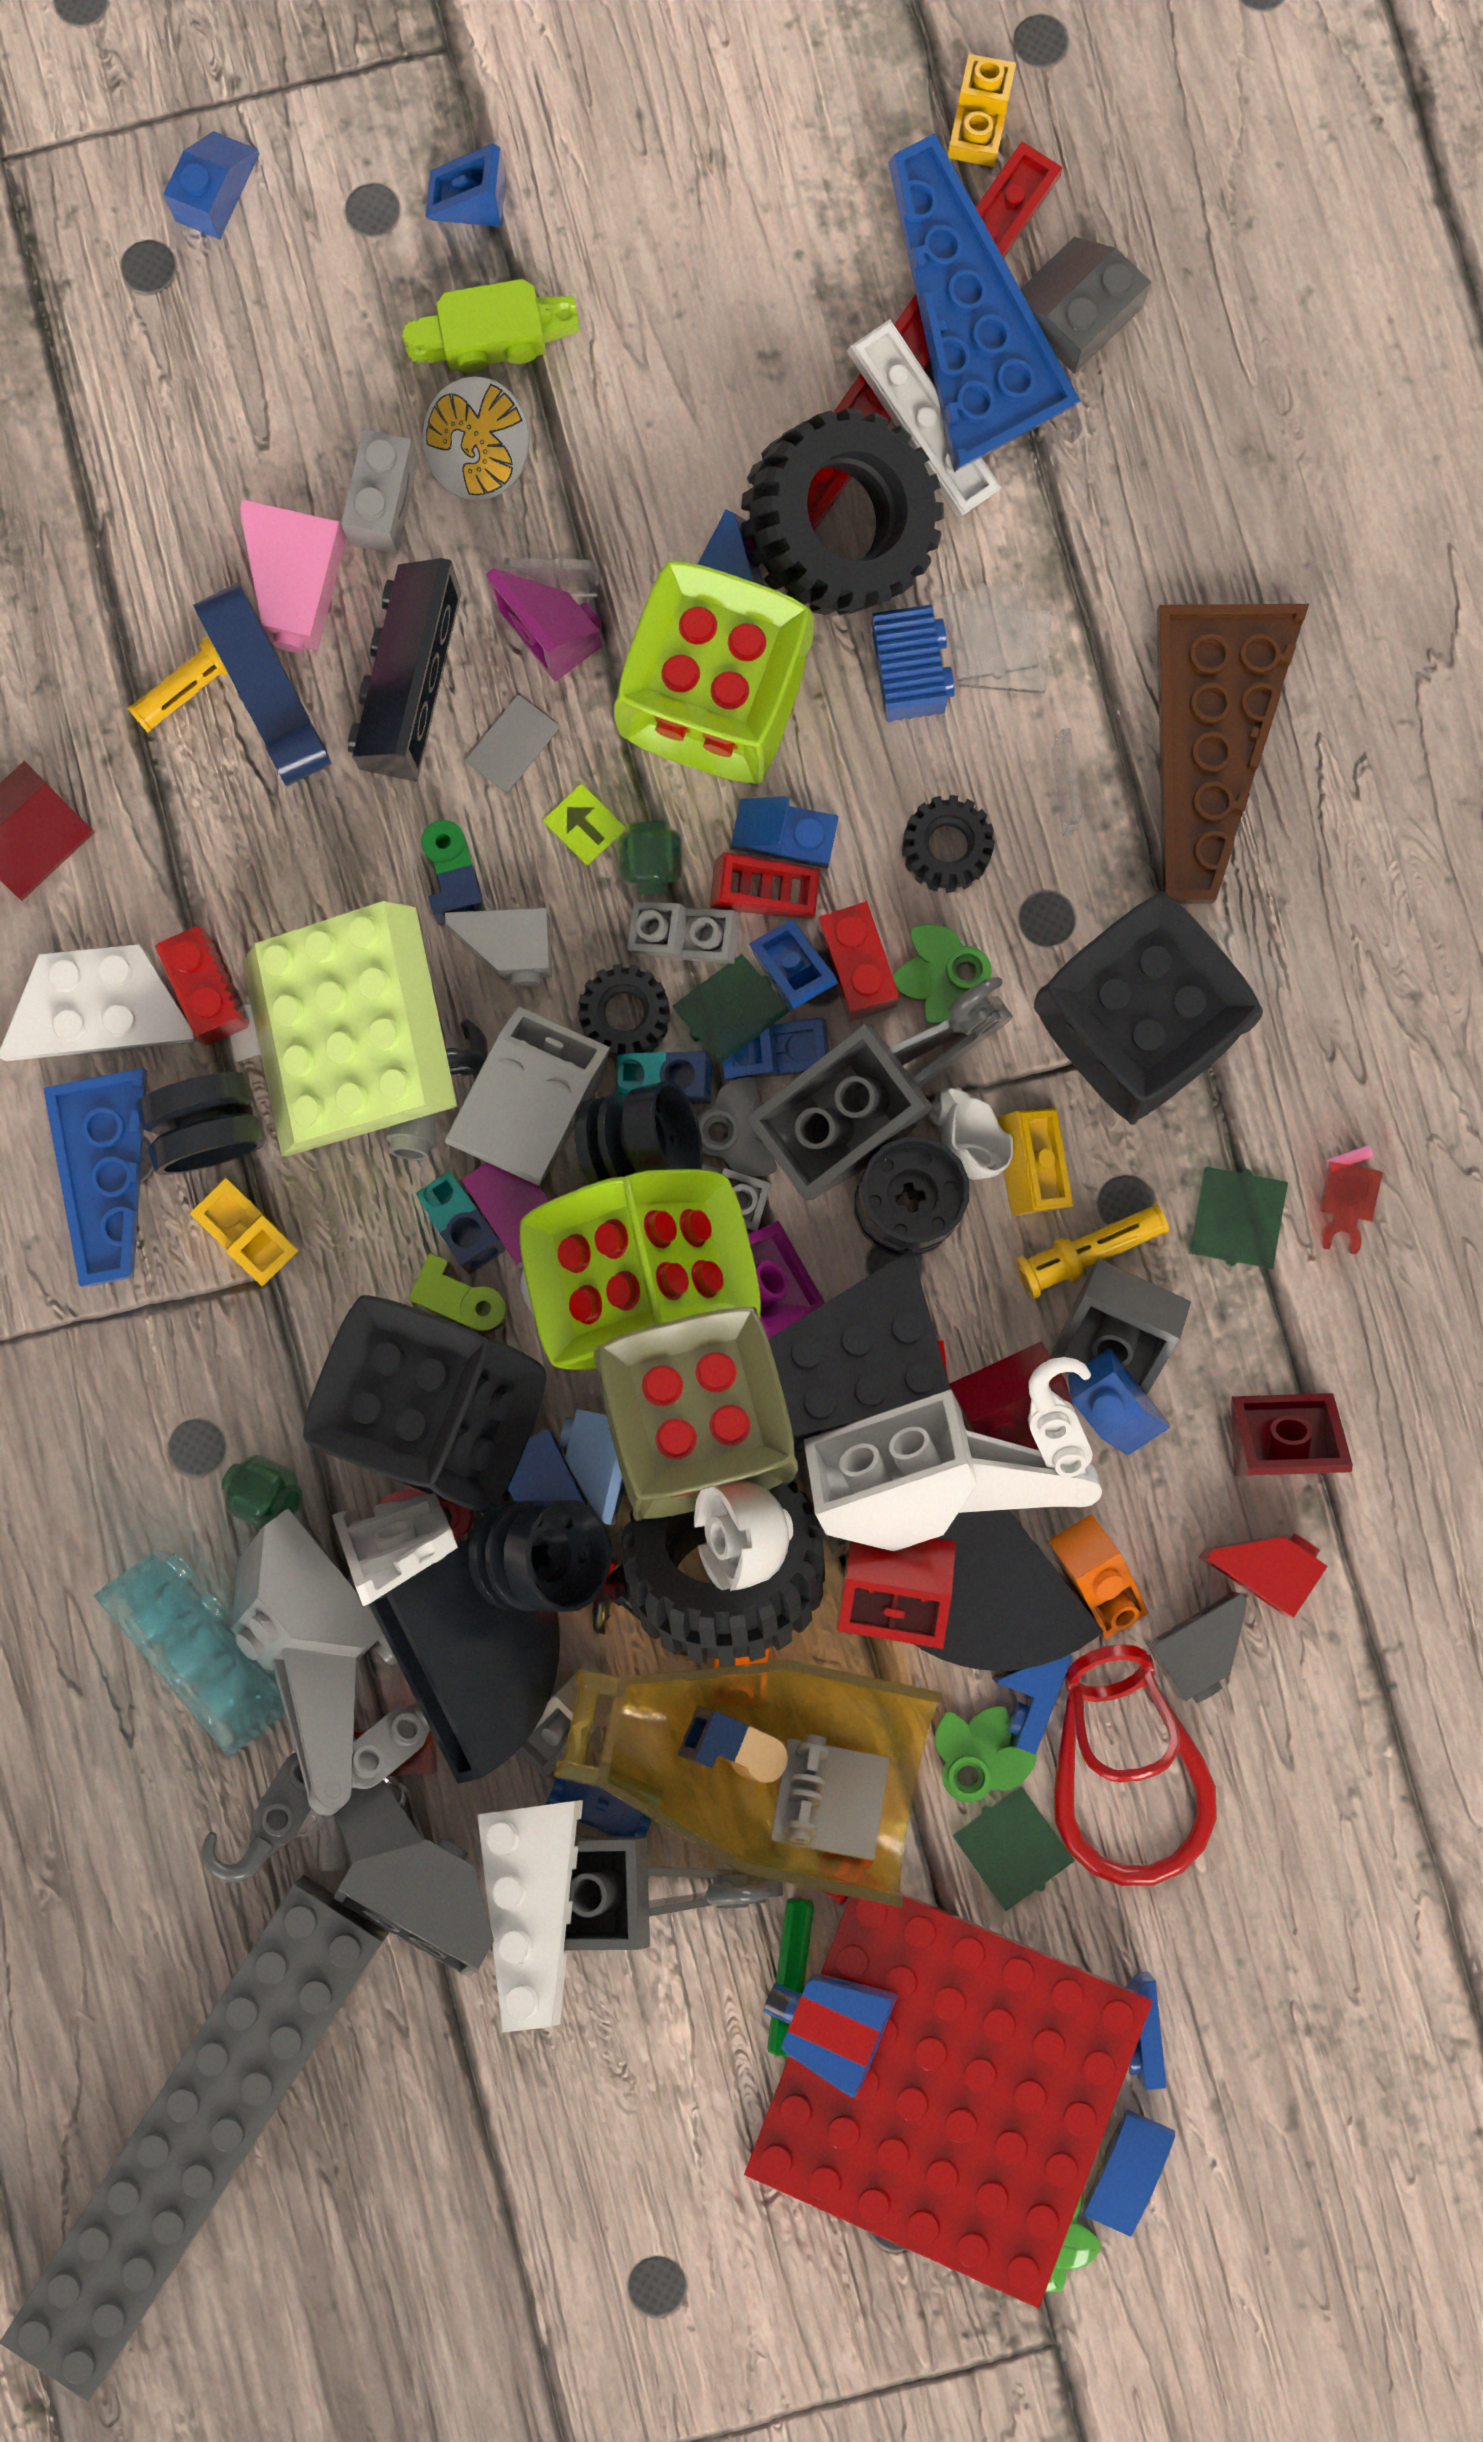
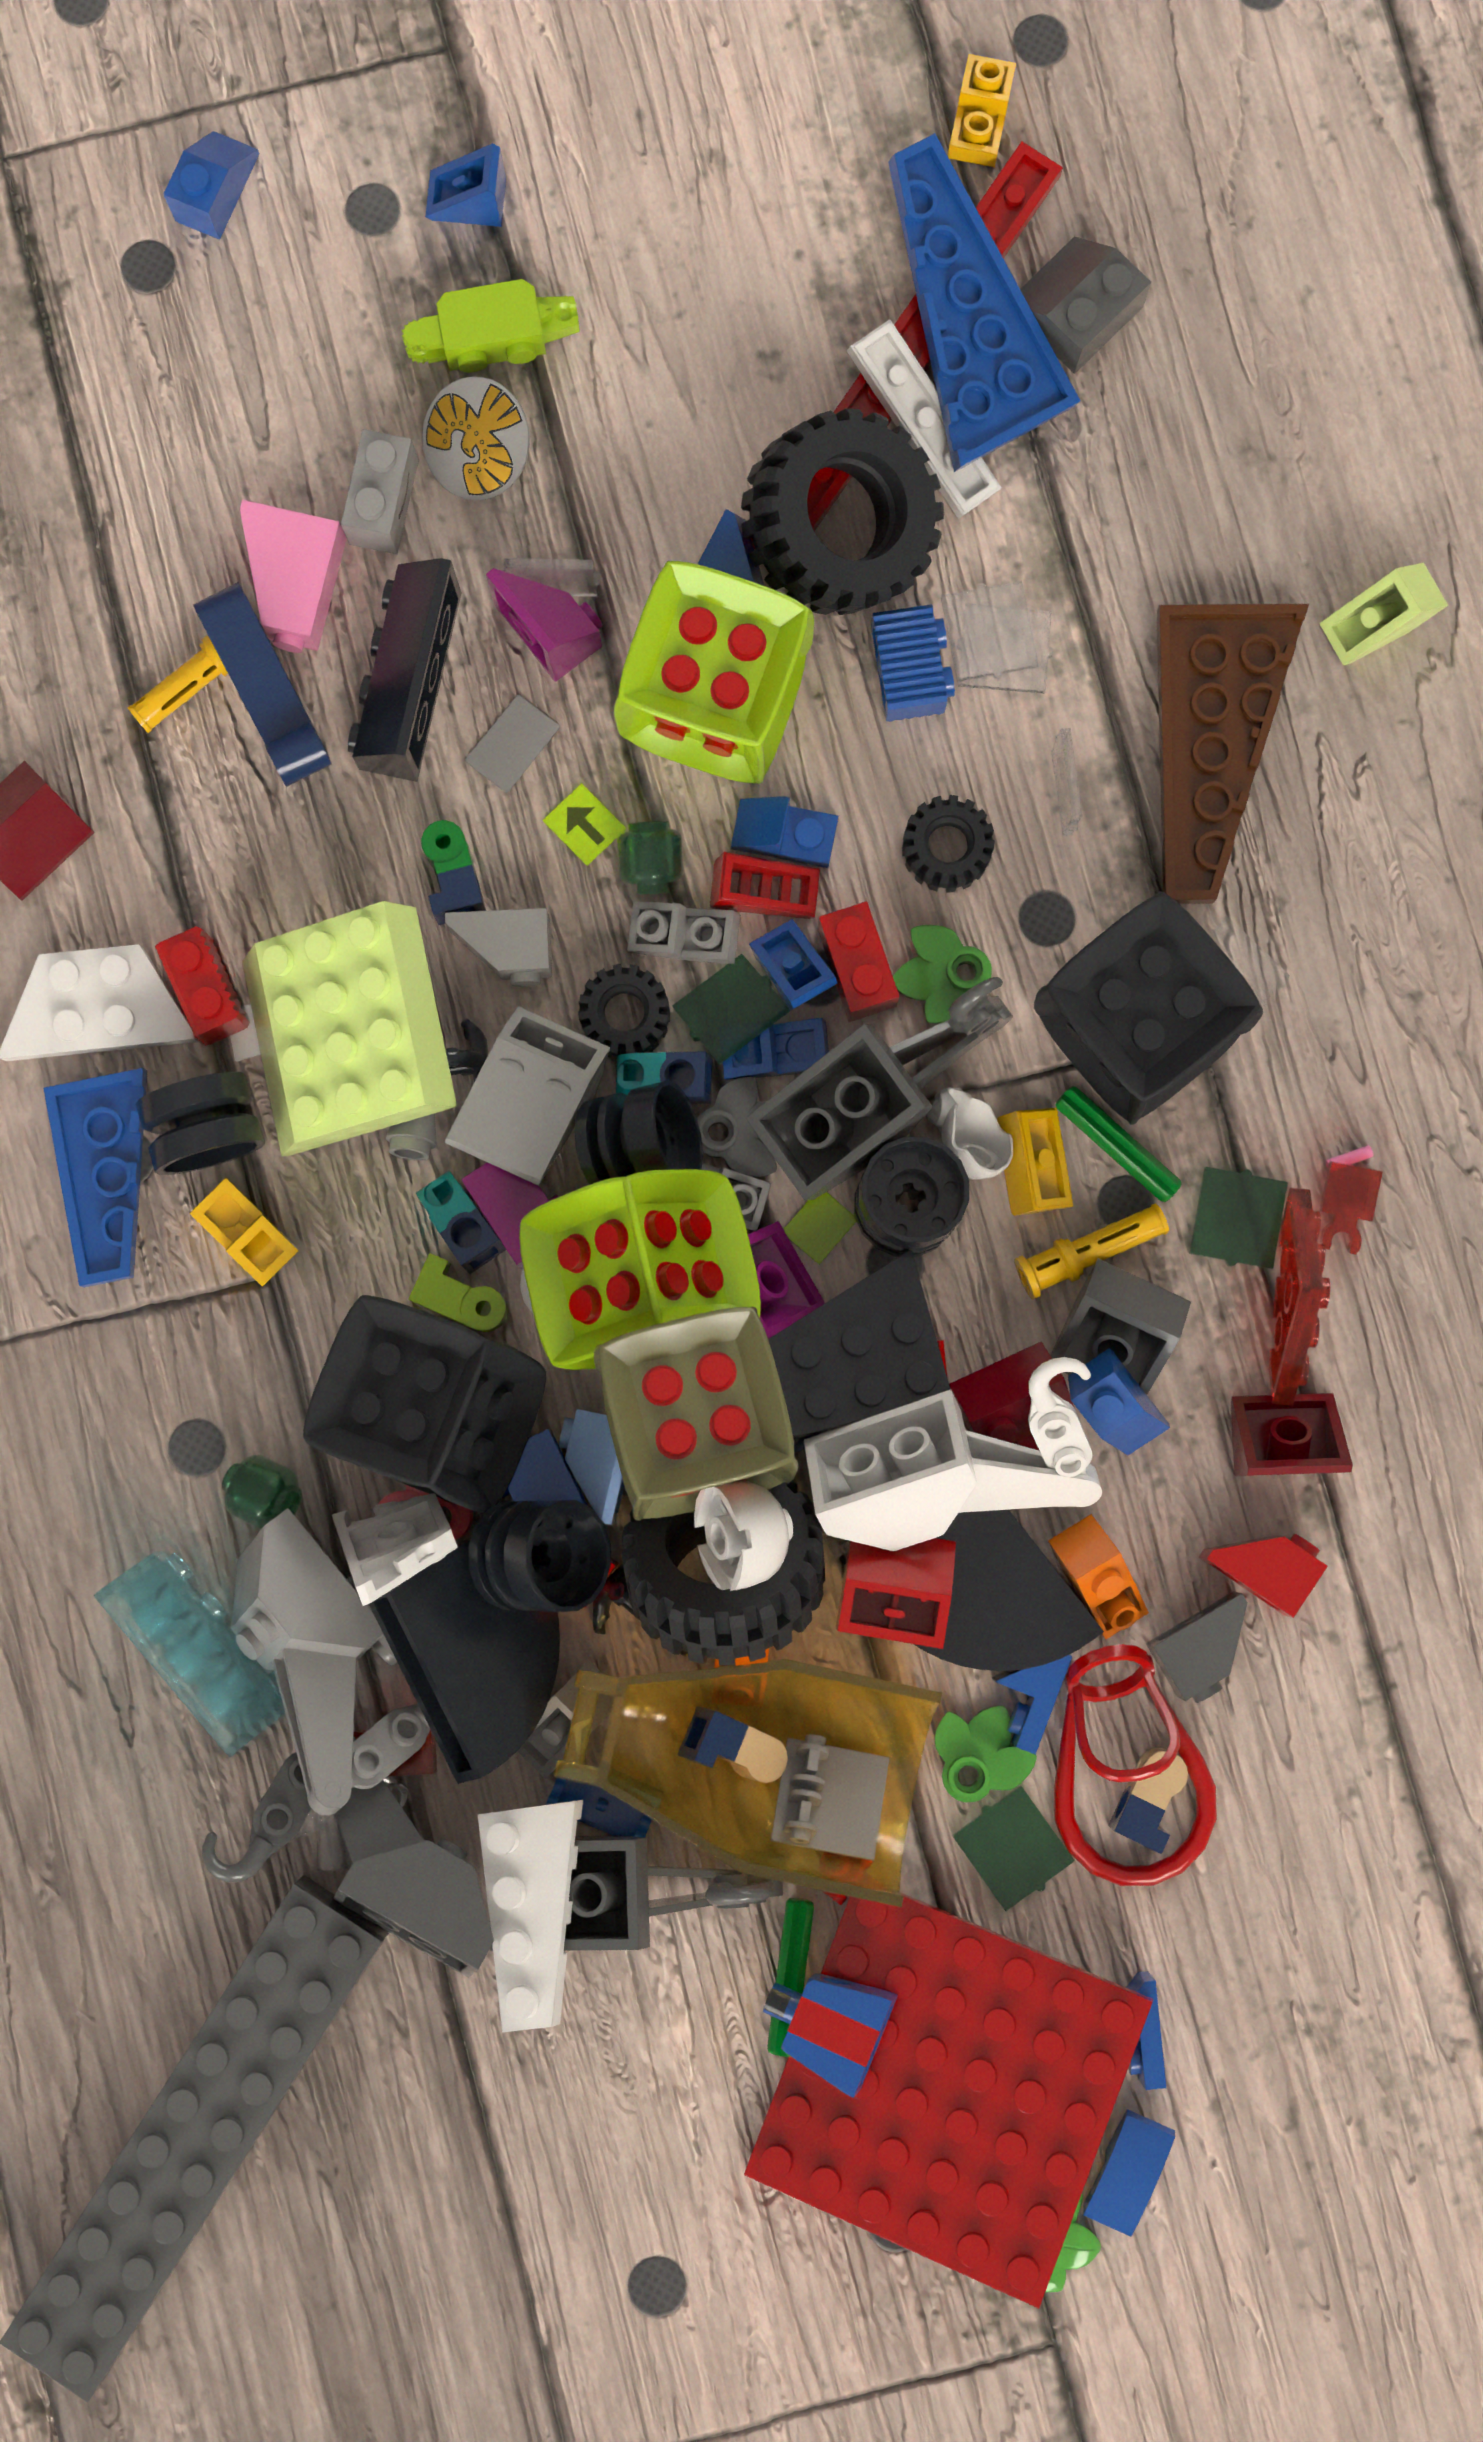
none -> lime sticker [784,1192,857,1265]
none -> green axle [1055,1086,1182,1202]
none -> leg [1108,1747,1188,1854]
none -> clear red plate [1269,1188,1330,1406]
none -> yellowish green slope [1319,563,1448,666]

